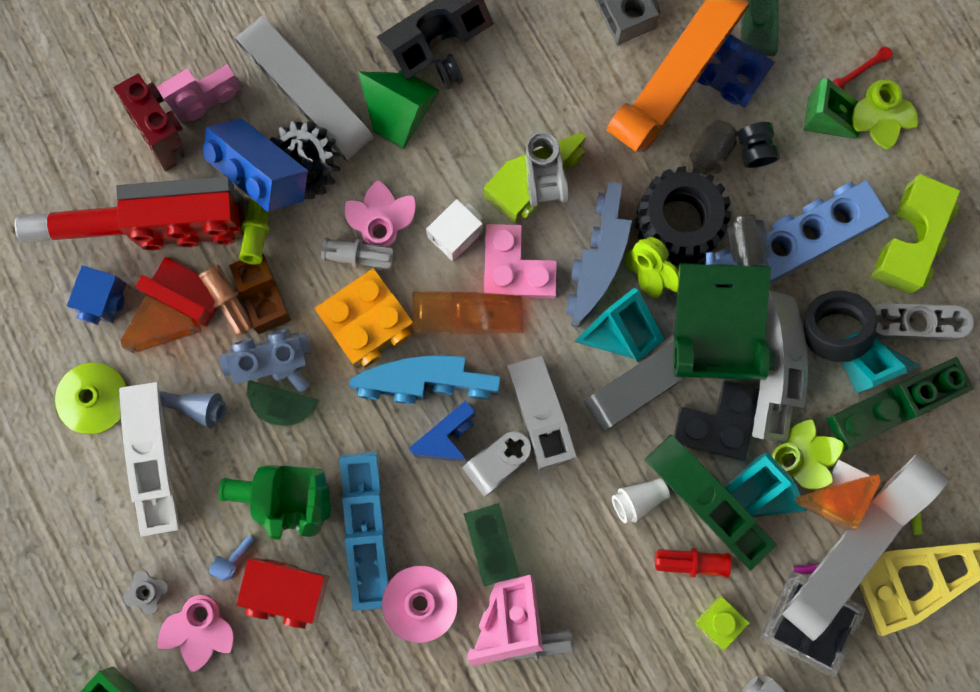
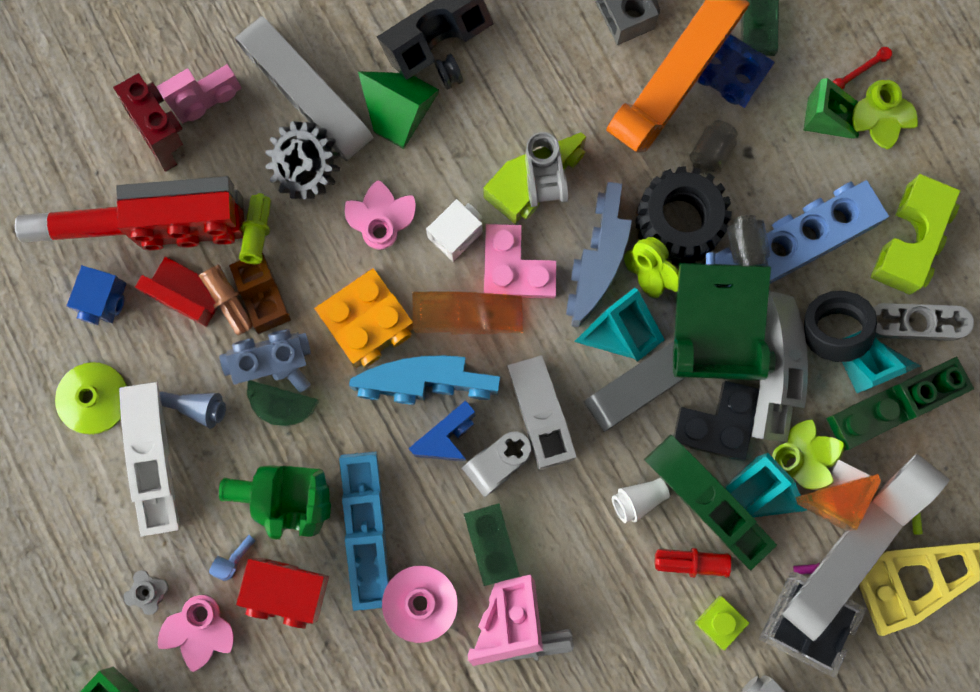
clear orange slope [120,295,202,353] -> none
blue brick [203,118,308,212] -> none
light grey axle [321,238,394,269] -> none
black wheel [737,122,780,168] -> none

